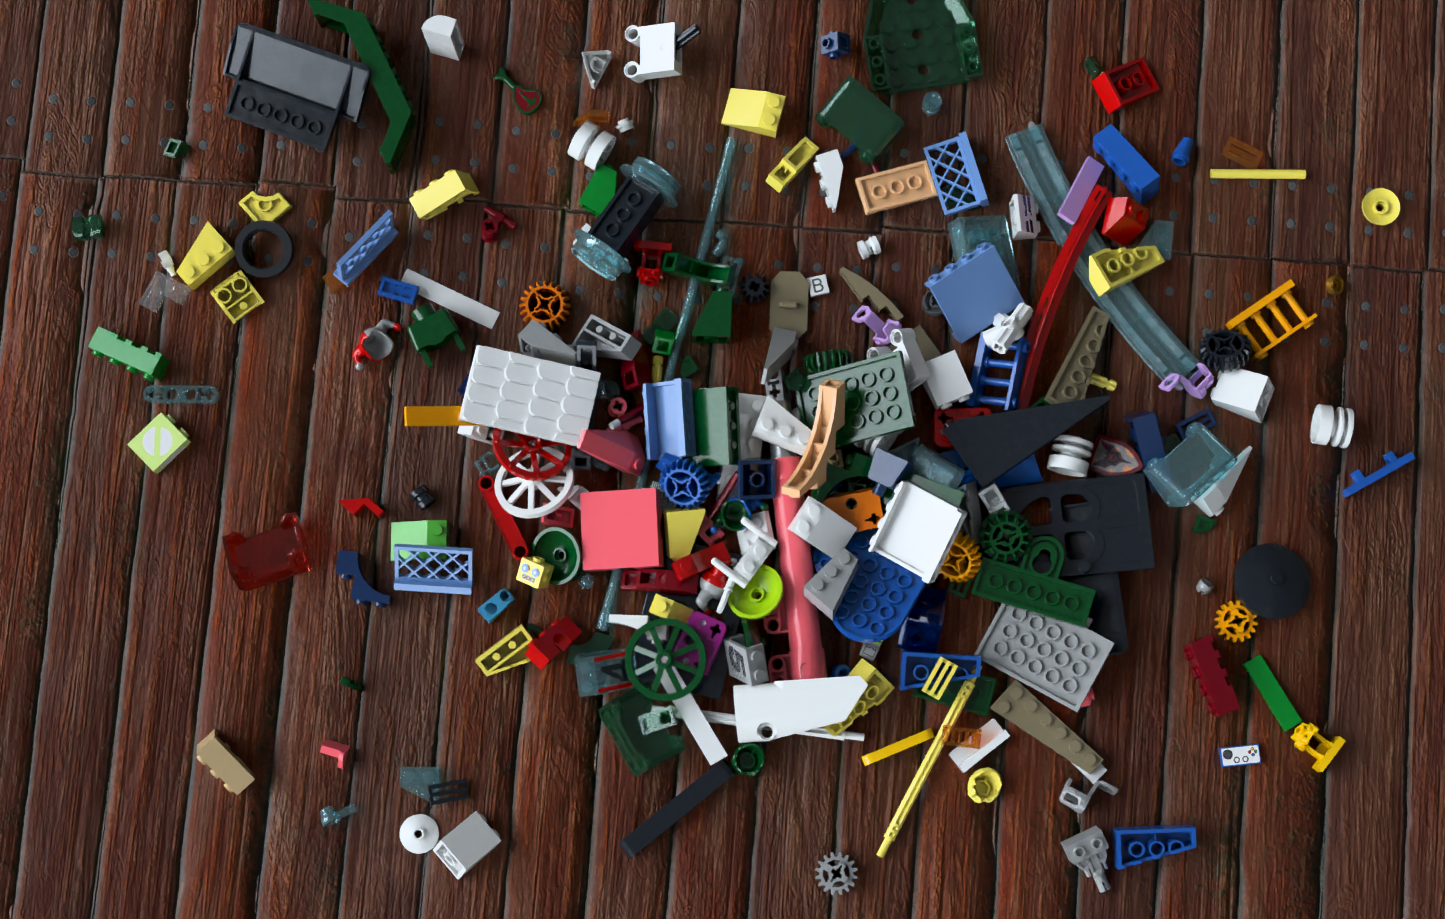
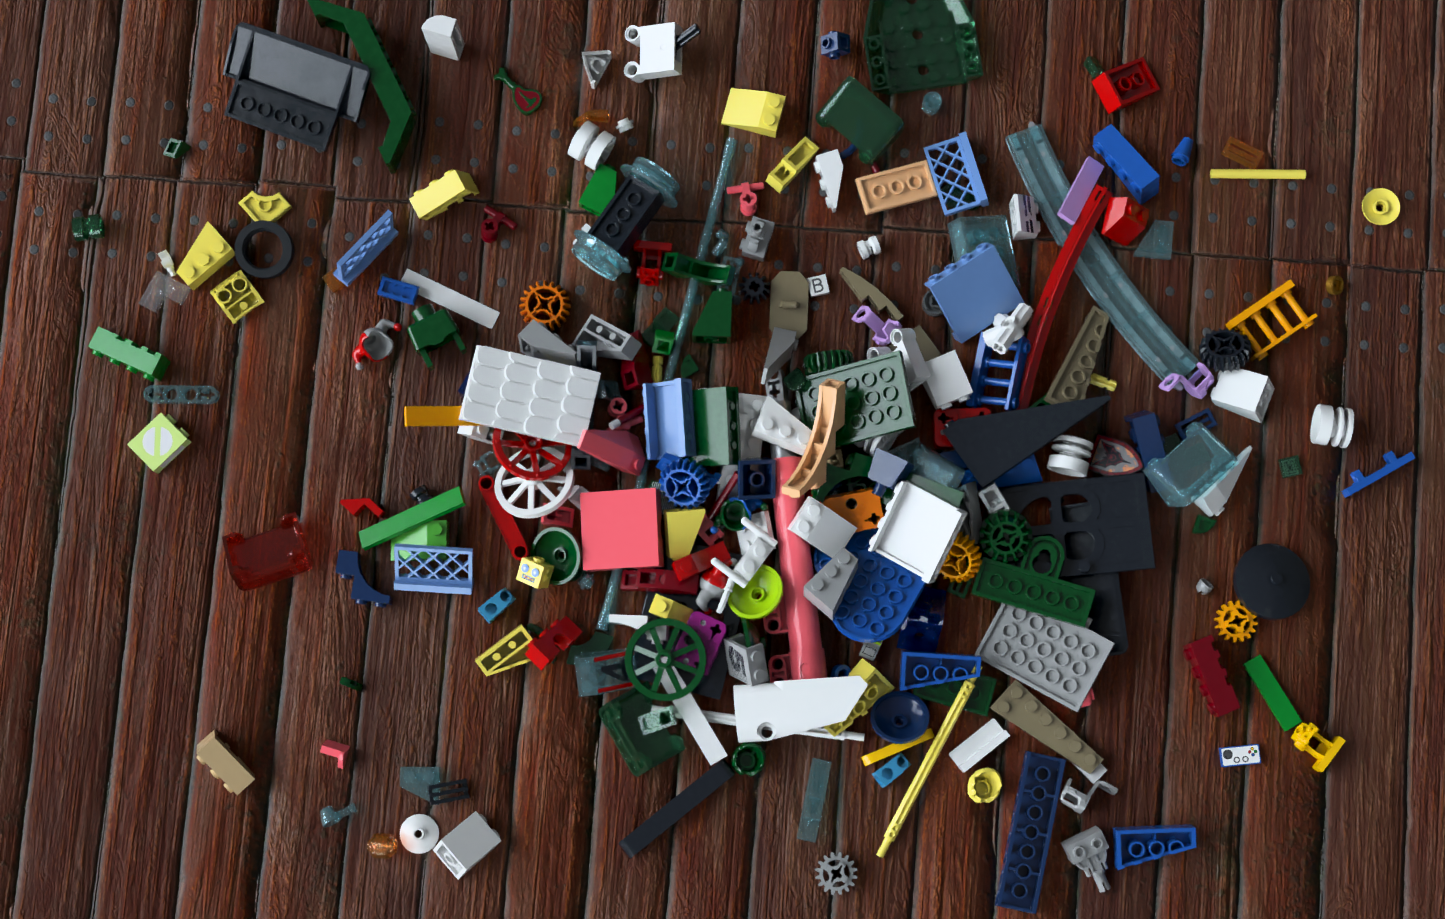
light yellow tile [921,656,958,700] -> none
clear orange slope [941,725,982,749] -> none
light yellow wedge [1089,246,1165,297] -> none
none -> green tile [359,486,466,551]
none -> clear orange head [367,833,398,859]
none -> coral piece [726,182,764,216]
none -> light grey brick [739,216,775,262]
none -> clear light blue slope [796,758,832,843]
none -> dark blue dish [870,691,929,744]
none -> dark azure leg [872,752,911,788]
none -> dark blue tile [995,751,1066,914]
none -> clear green tile [1278,455,1303,479]

